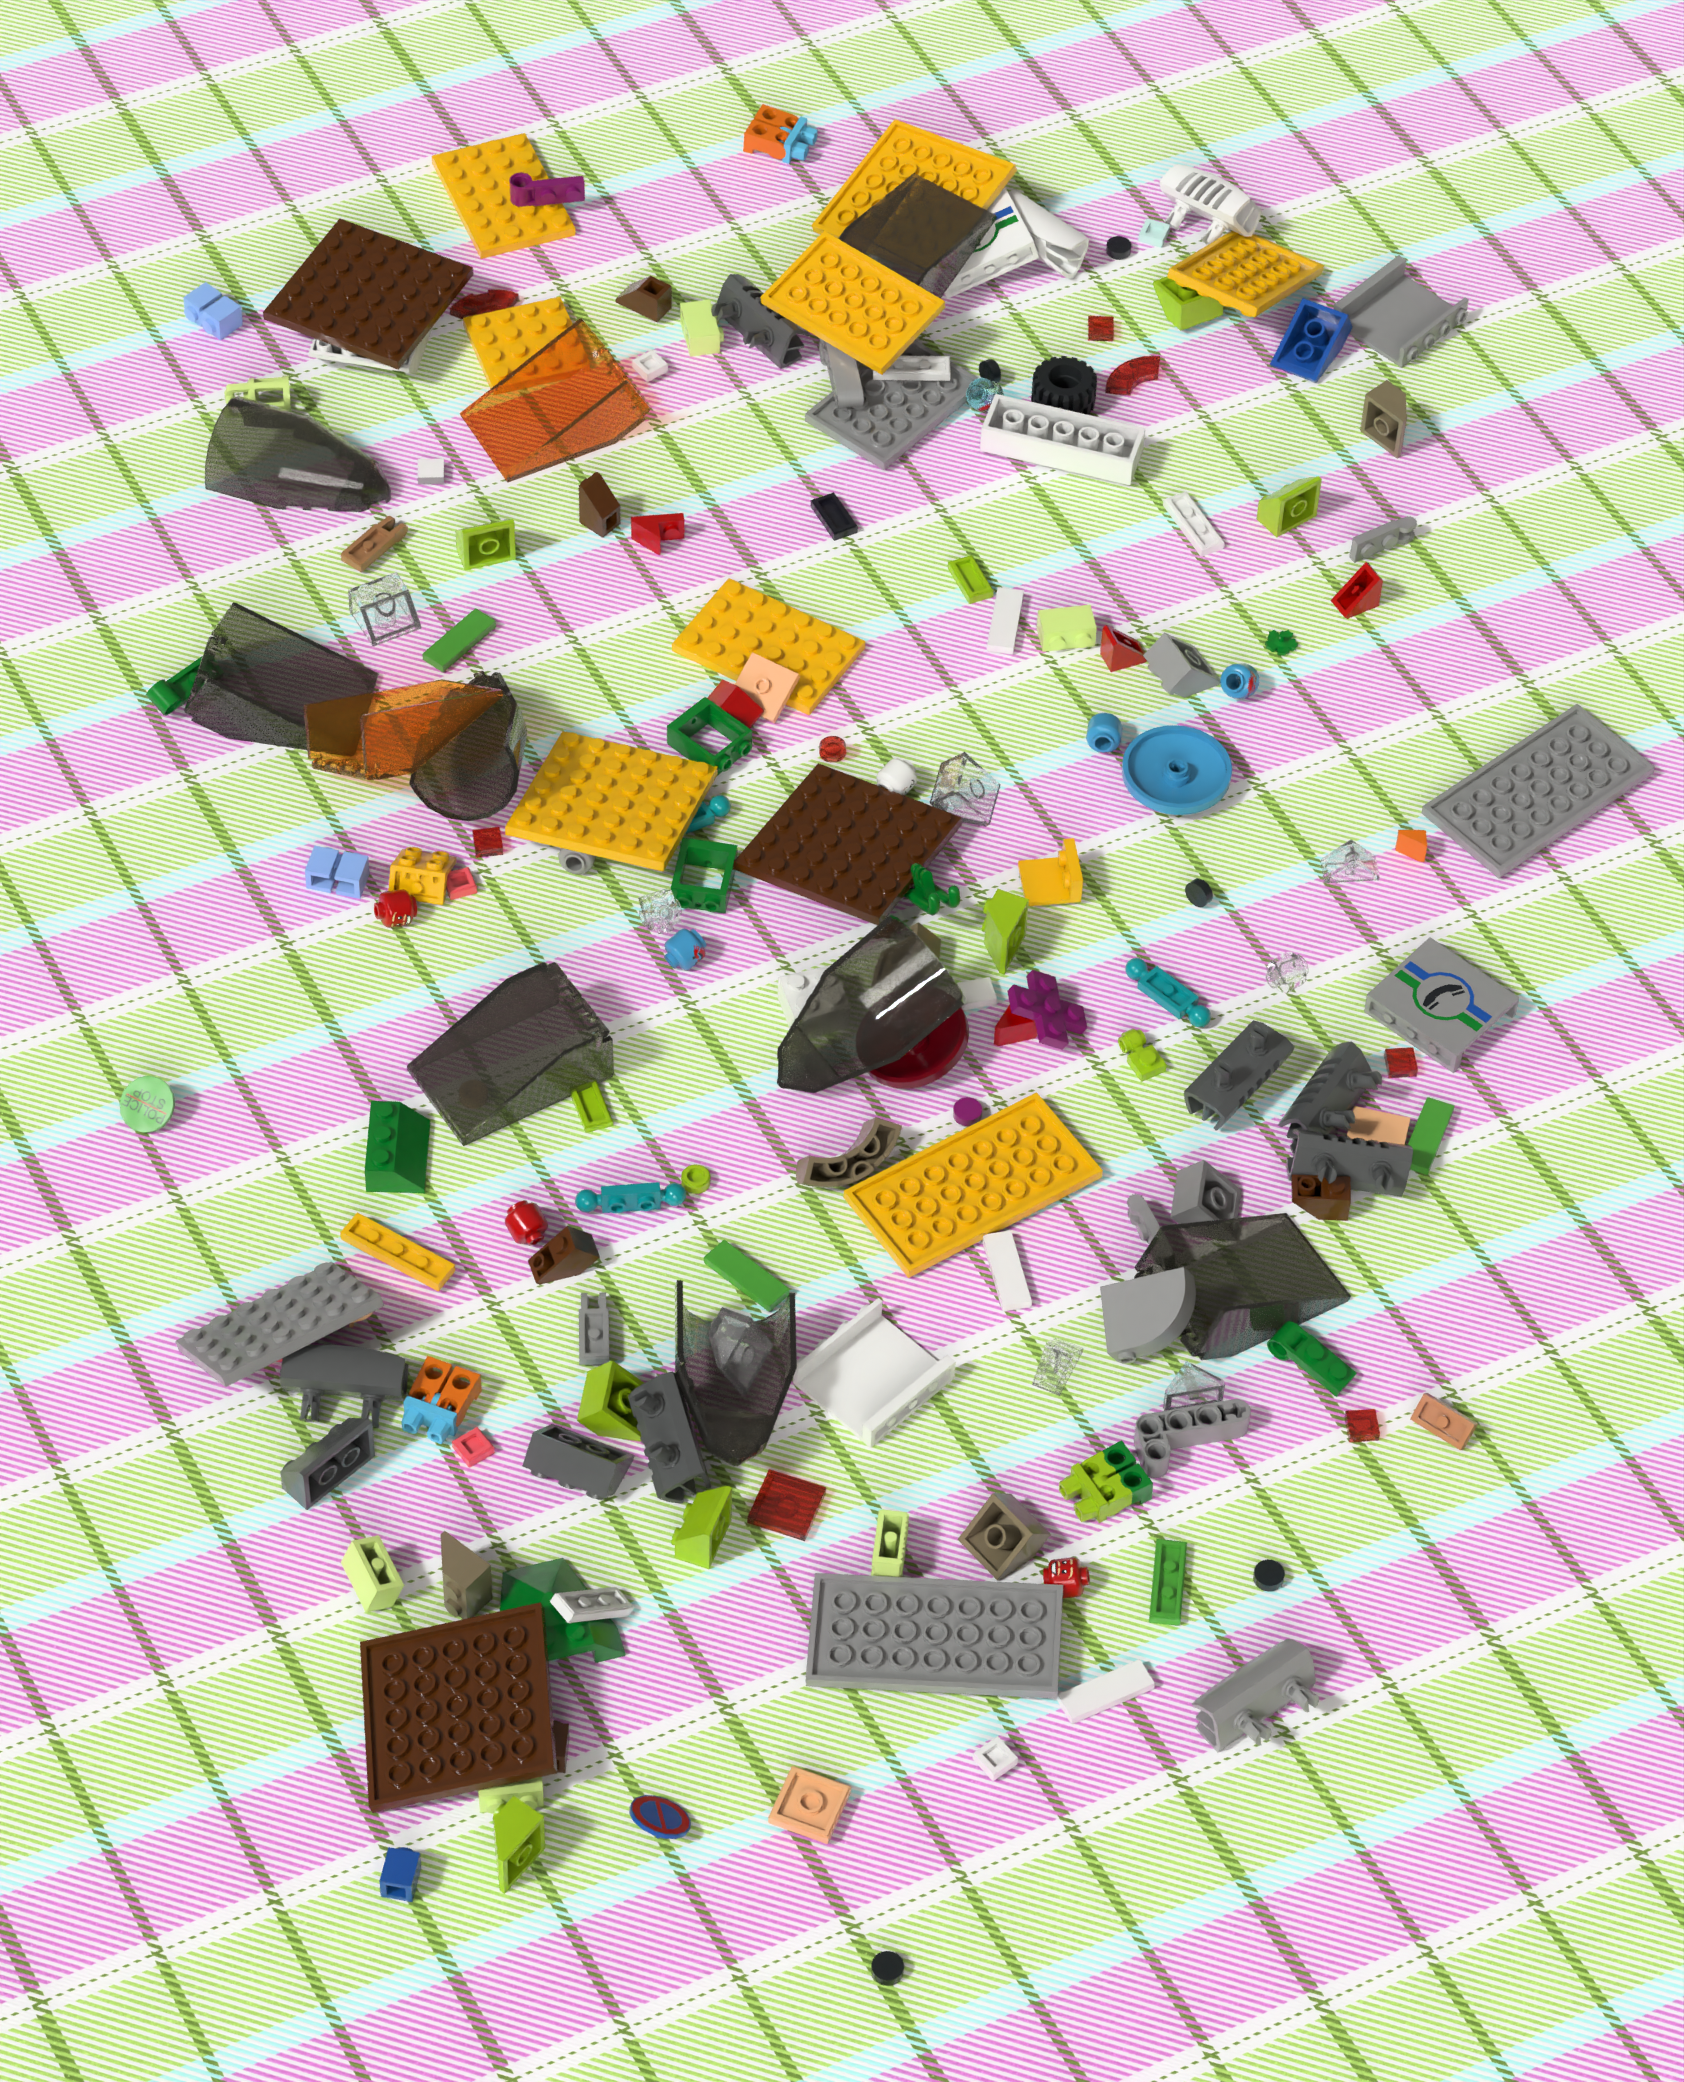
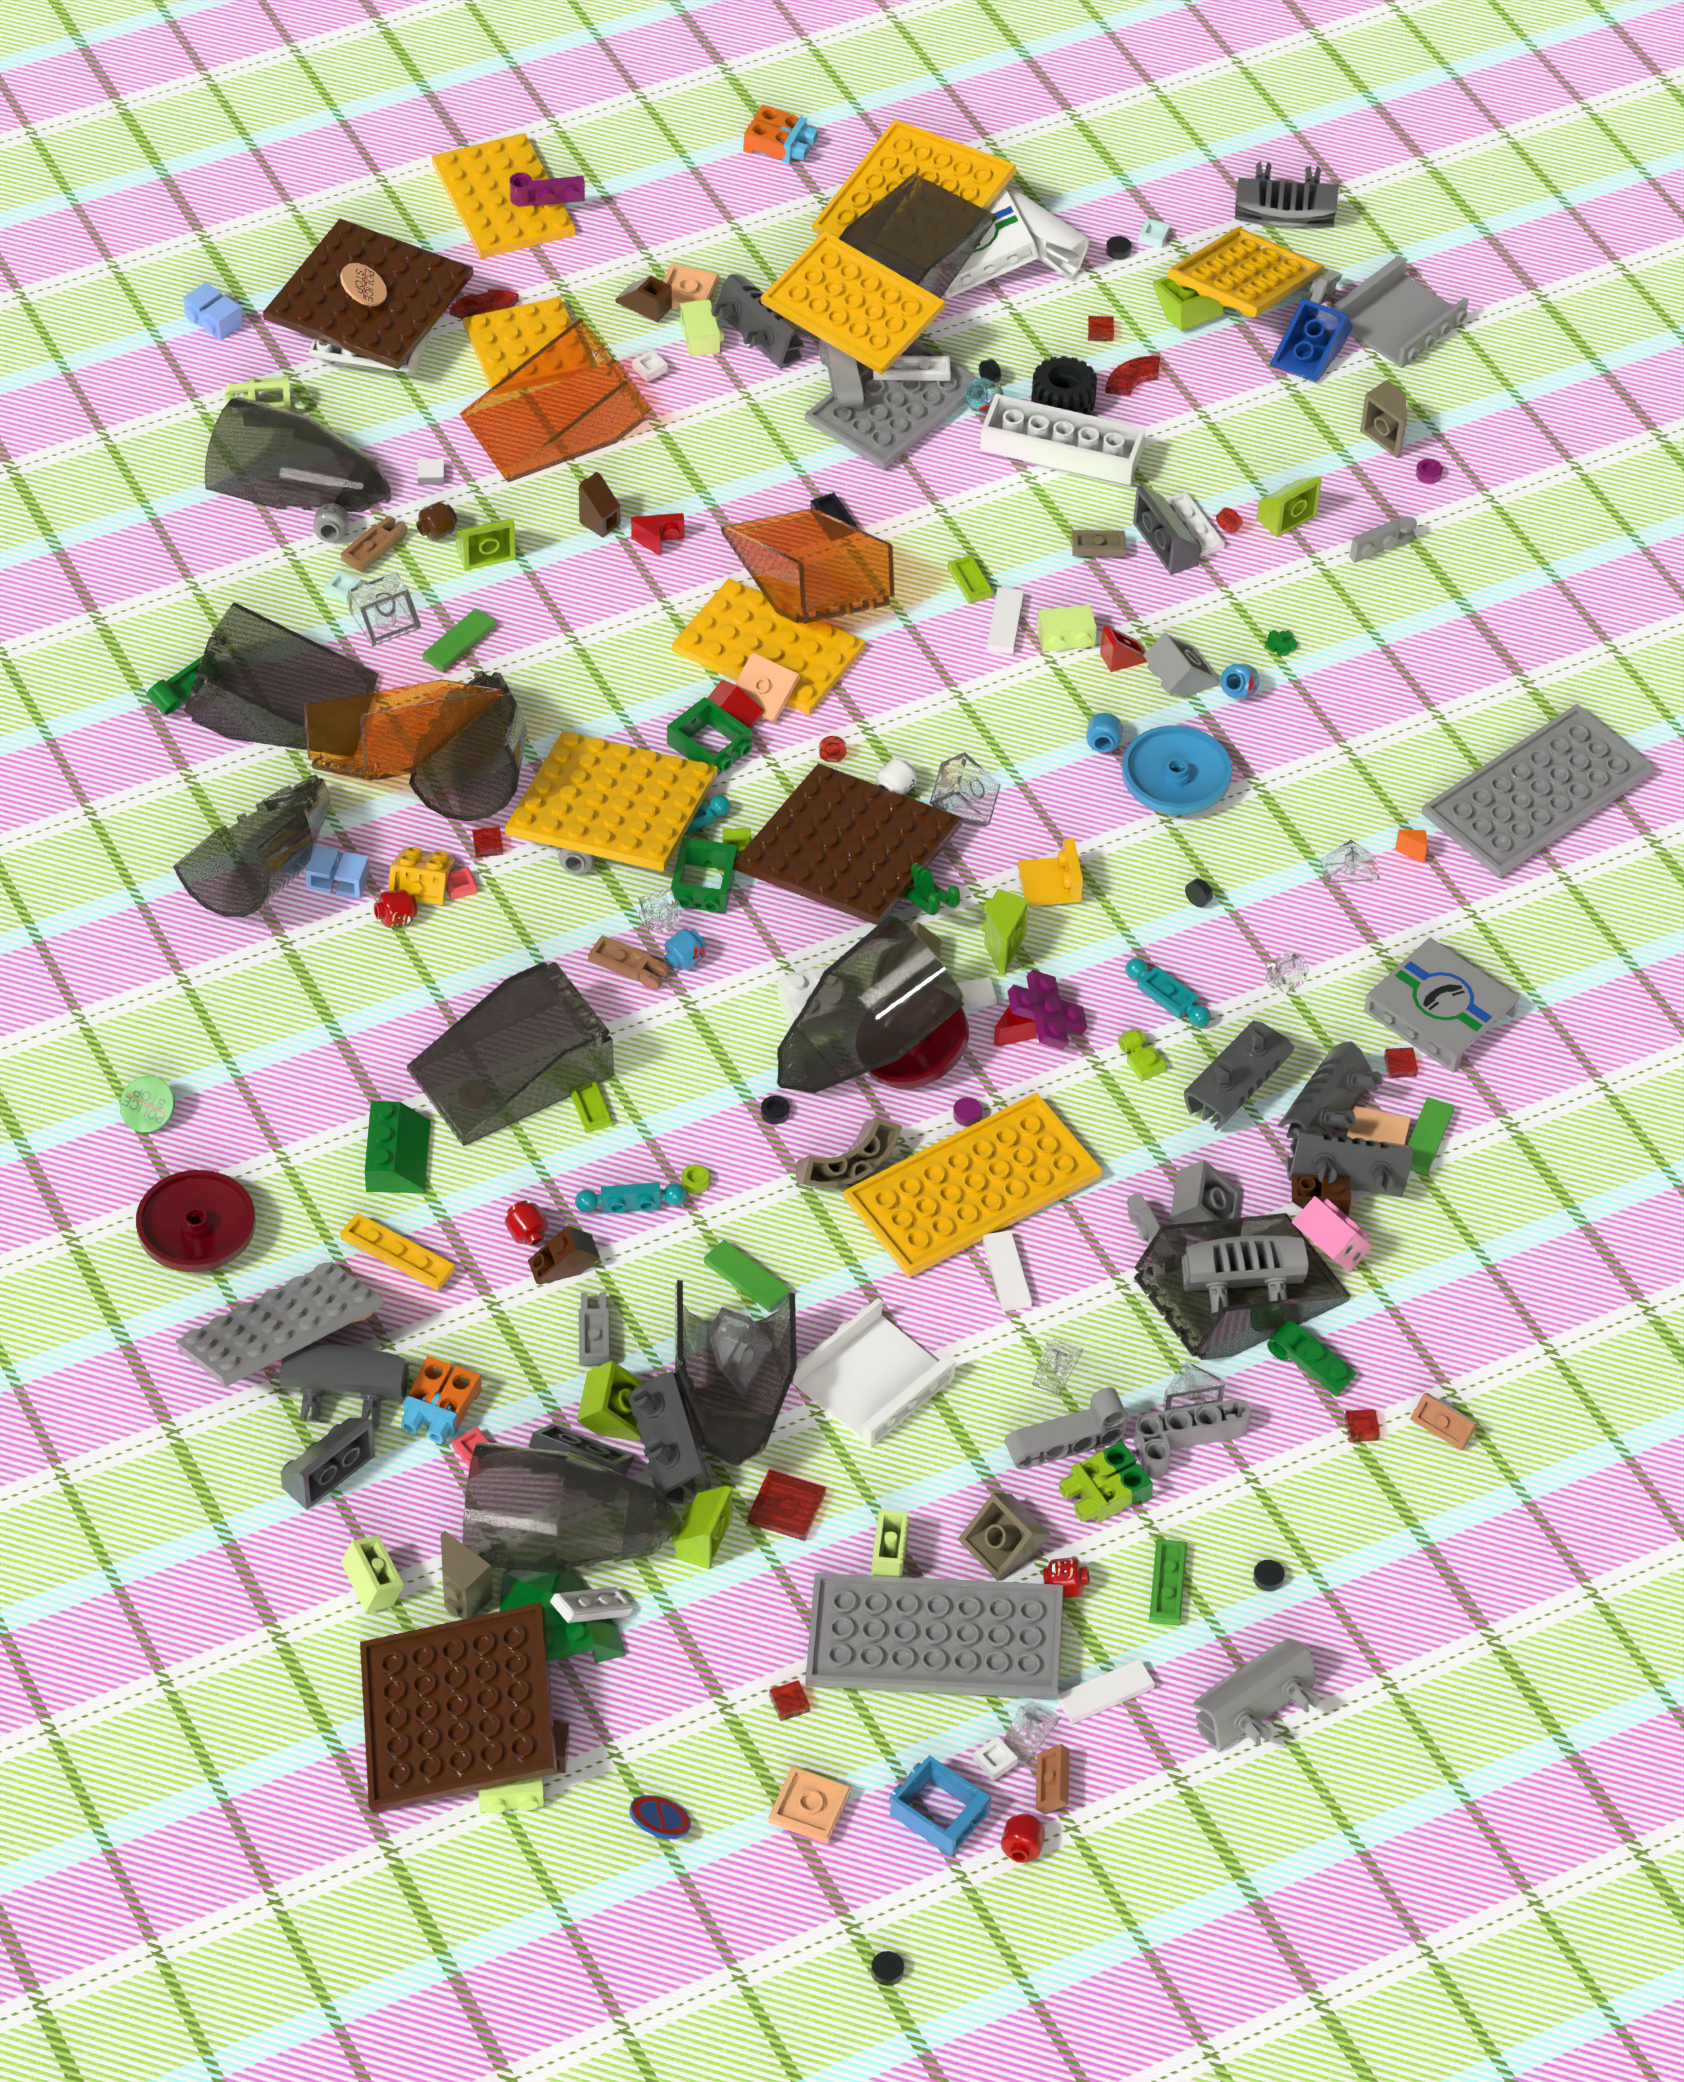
blue brick [379,1847,421,1902] -> none
lime slope [493,1796,545,1894] -> none
light grey brick [1100,1267,1196,1364] -> none
white piece [1159,164,1262,245] -> none
red slope [1330,562,1383,619] -> none
none -> dark red dish [136,1170,256,1272]
none -> clear smoke windscreen [173,775,331,917]
none -> light grey head [313,503,349,543]
none -> light aqua tile [324,570,361,603]
none -> light nougat piece [340,263,387,306]
none -> reddish brown head [416,502,457,541]
none -> clear smoke windscreen [462,1442,681,1573]
none -> medium nougat hinge [588,935,670,990]
none -> light nougat tile [663,264,719,309]
none -> clear orange windscreen [721,508,895,624]
none -> lime tile [722,827,751,854]
none -> black tile [761,1096,790,1125]
none -> clear red tile [769,1680,810,1722]
none -> dark azure window [889,1755,991,1857]
none -> red head [1001,1814,1045,1863]
none -> clear slope [1003,1701,1061,1765]
none -> light grey beam [1004,1387,1128,1470]
none -> nougat plate [1036,1744,1070,1814]
none -> dark tan plate [1071,530,1126,557]
none -> dark grey slope [1133,485,1202,575]
none -> light grey piece [1181,1235,1308,1316]
none -> clear red tile [1216,507,1243,533]
none -> dark grey piece [1235,162,1338,227]
none -> bright pink piece [1291,1196,1373,1273]
none -> light grey hinge [1310,270,1342,304]
none -> magenta tile [1416,459,1443,484]

